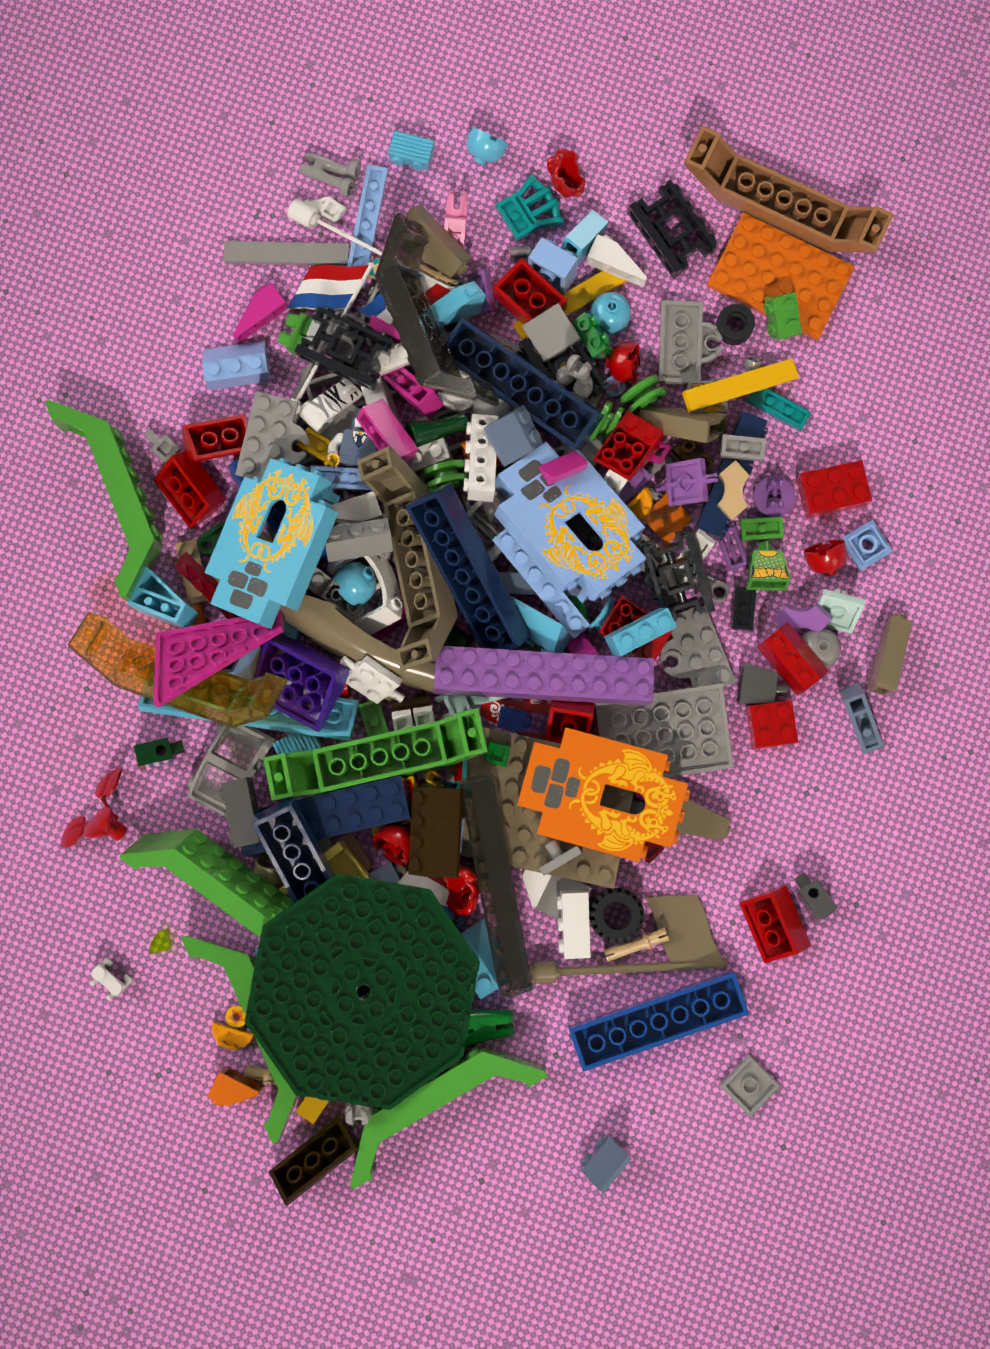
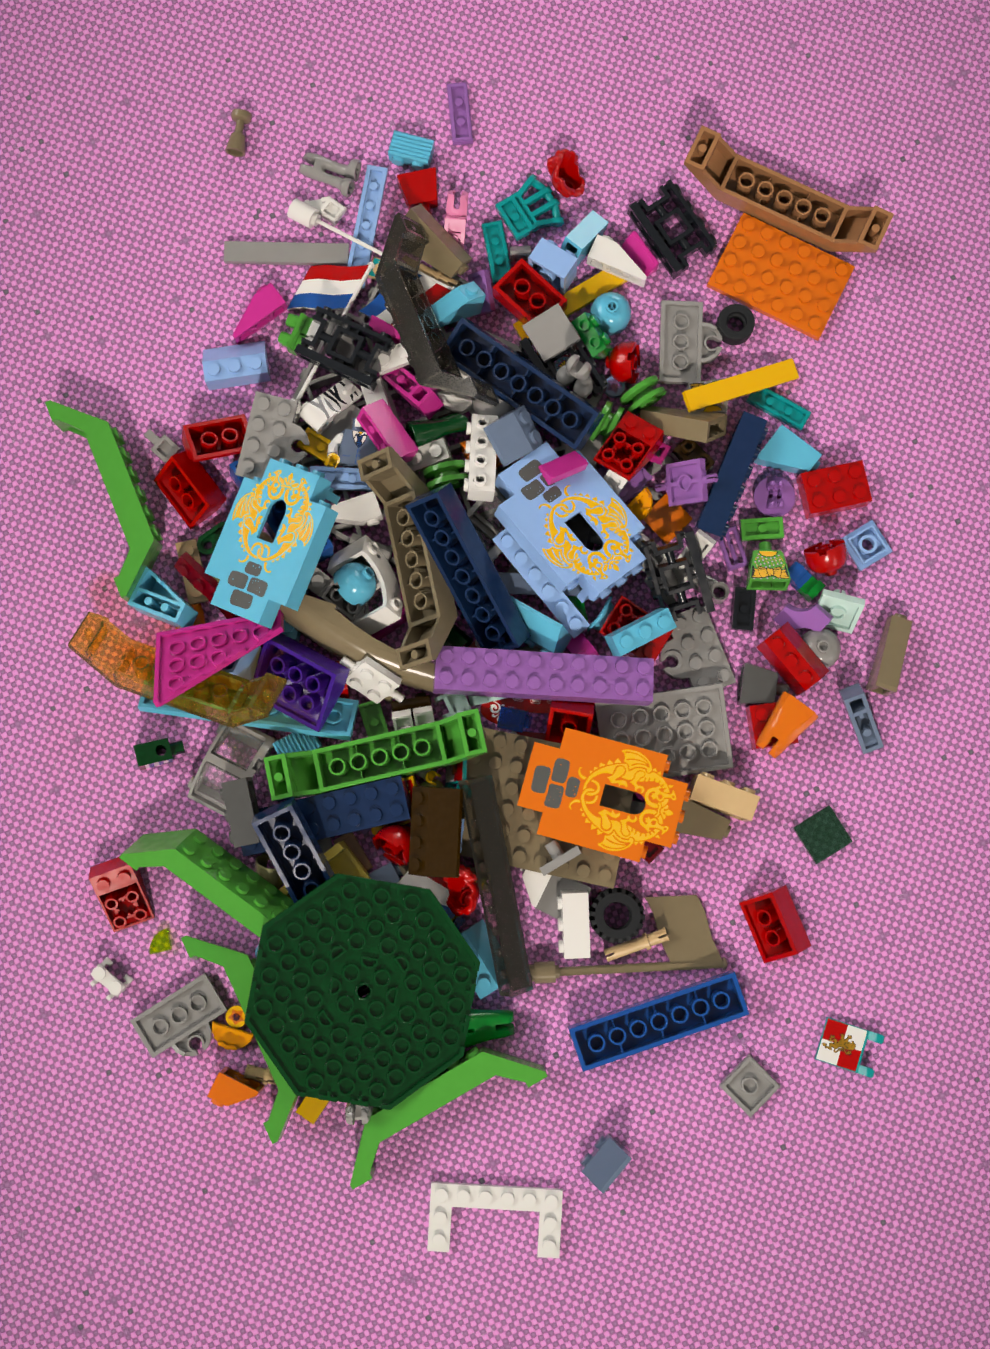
red plant [60,767,127,848] -> none
dark brown slope [268,1116,360,1206] -> none
light grey slope [325,518,393,562] -> none
medium azure cylinder [466,127,509,165] -> none
green tile [484,741,511,768] -> none
tan tile [717,460,750,521] -> none
light grey plate [720,434,766,462] -> none
light grey hinge [744,357,762,372] -> none
bright green bracket [764,292,802,340] -> none
dark grey torso [794,872,838,924] -> none
none -> red slope [89,857,155,932]
none -> light grey plate [130,973,228,1058]
none -> dark tan piece [225,109,252,157]
none -> red torso [397,167,438,215]
none -> white plate [427,1181,563,1258]
none -> medium lavender tile [447,82,473,146]
none -> teal tile [481,220,511,285]
none -> dark pink slope [621,231,659,277]
none -> tan brick [689,772,760,822]
none -> medium azure slope [754,425,822,474]
none -> orange piece [756,691,818,758]
none -> leg [788,561,826,602]
none -> clear green tile [793,805,853,864]
none -> flag [815,1017,884,1078]

